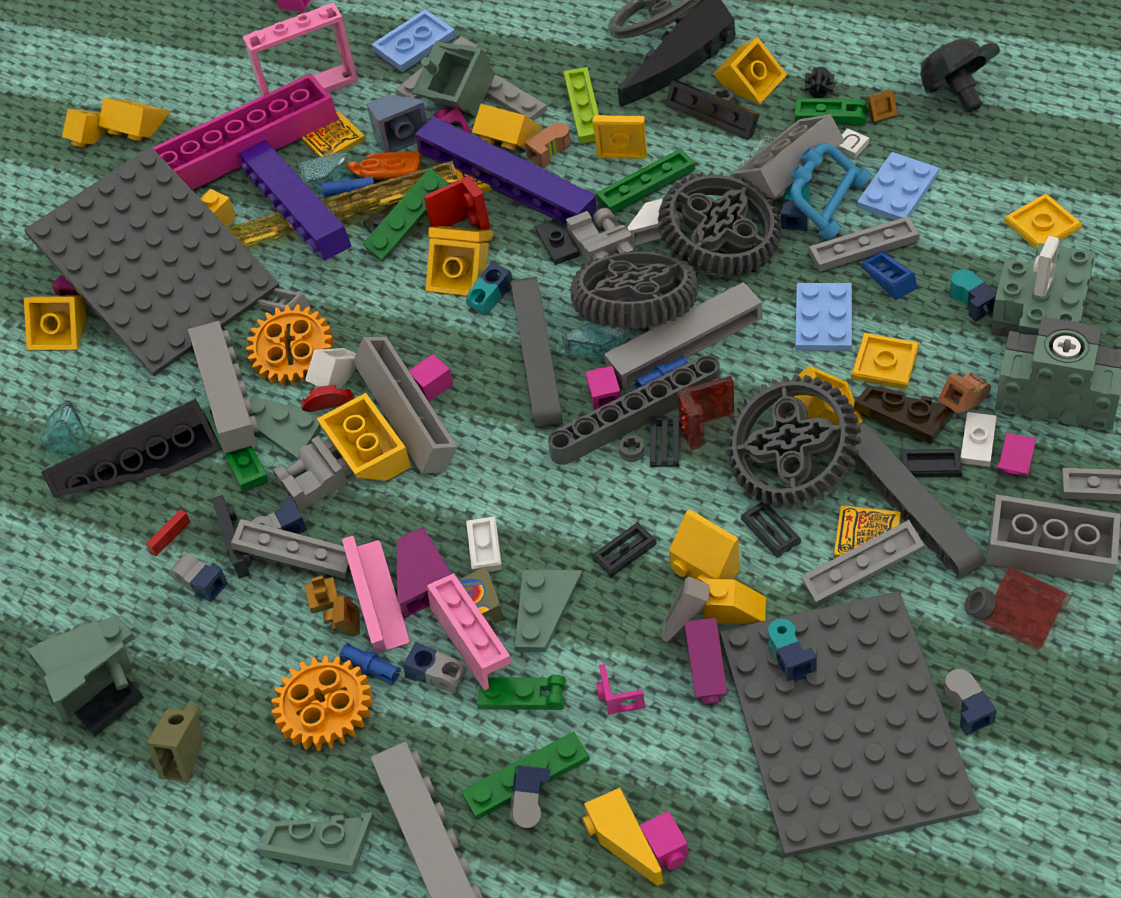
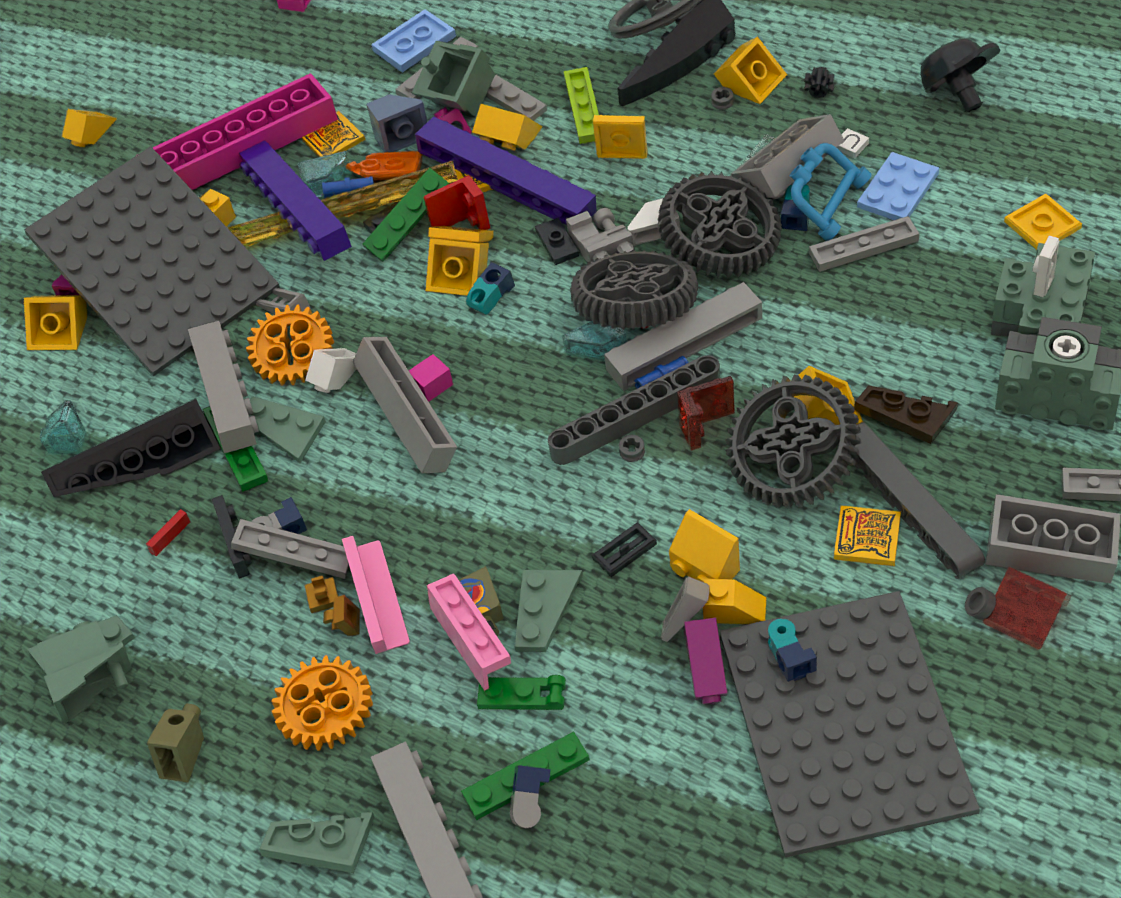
black plate [74,676,144,737] -> none
yellow slope [99,97,170,141] -> none
leg [169,553,228,602] -> none
bright pink window [243,3,358,96] -> none
light grey hips [272,436,353,512] -> none
red tile [301,385,355,412] -> none
yellow slope [317,393,411,481] -> none
blue pin [339,643,401,685] -> none
magenta slope [397,527,452,619] -> none
leg [403,642,466,693] -> none
white plate [466,516,502,572] -> none
dark grey beam [511,276,563,428] -> none
nougat leg [525,123,571,168] -> none
yellow slope [582,788,664,886] -> none
dark pink brick [585,366,621,410] -> none
green plate [596,148,696,213] -> none
dark pink bracket [596,664,645,715] -> none
dark pink brick [639,811,689,870] -> none
black tile [650,416,680,467] -> none
black plate [665,80,760,138] -> none
black tile [741,502,801,558] -> none
green plate [795,98,867,126] -> none
light blue plate [796,283,852,351] -> none
light grey plate [801,520,924,605] -> none
yellow tile [851,333,919,389] -> none
blue slope [861,251,917,300] -> none
pearl gold tile [866,89,898,122] -> none
black tile [900,449,962,478] -> none
nougat leg [938,372,991,413] -> none
leg [944,669,997,736] -> none
leg [950,269,997,322] -> none
white plate [961,412,997,467] -> none
dark pink bracket [997,433,1036,478] -> none

